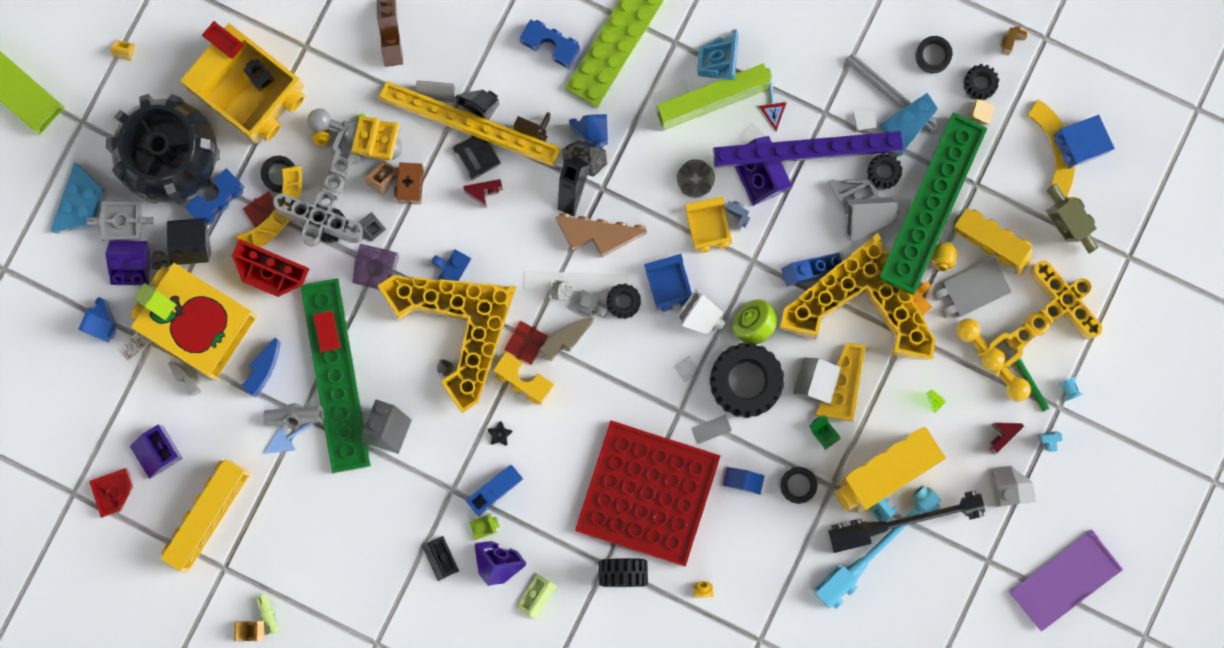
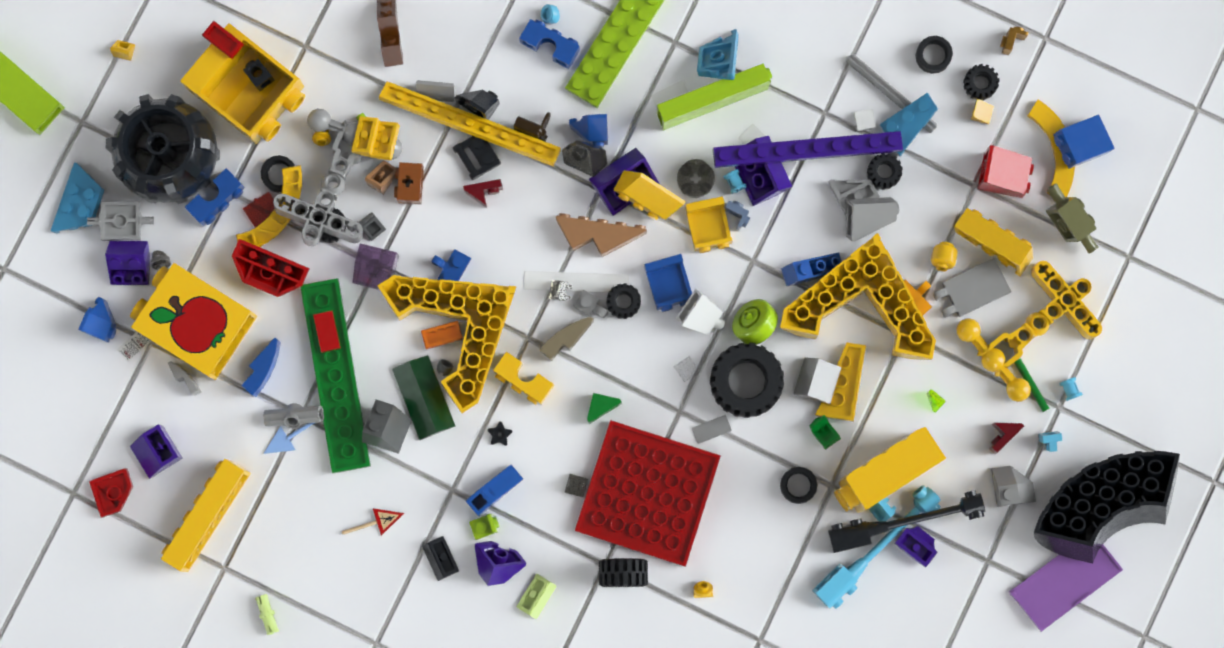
lime slope [133,283,177,320] -> none
black slope [167,218,211,265] -> none
pearl gold bracket [234,621,265,641] -> none
clear red piece [504,320,548,365] -> none
black slope [557,157,591,217] -> none
blue slope [723,467,765,495] -> none
piece [759,70,787,132] -> none
green plate [878,112,988,295] -> none
none -> piece [342,508,404,536]
none -> dark green slope [392,355,456,440]
none -> orange plate [421,320,463,350]
none -> medium azure tile [541,4,560,24]
none -> clear smoke tile [565,474,588,498]
none -> green slope [587,393,622,424]
none -> dark purple slope [589,148,659,216]
none -> yellow slope [614,170,685,221]
none -> medium azure bush [723,169,747,194]
none -> dark purple slope [894,526,938,567]
none -> slope [977,145,1034,198]
none -> black brick [1034,451,1180,564]

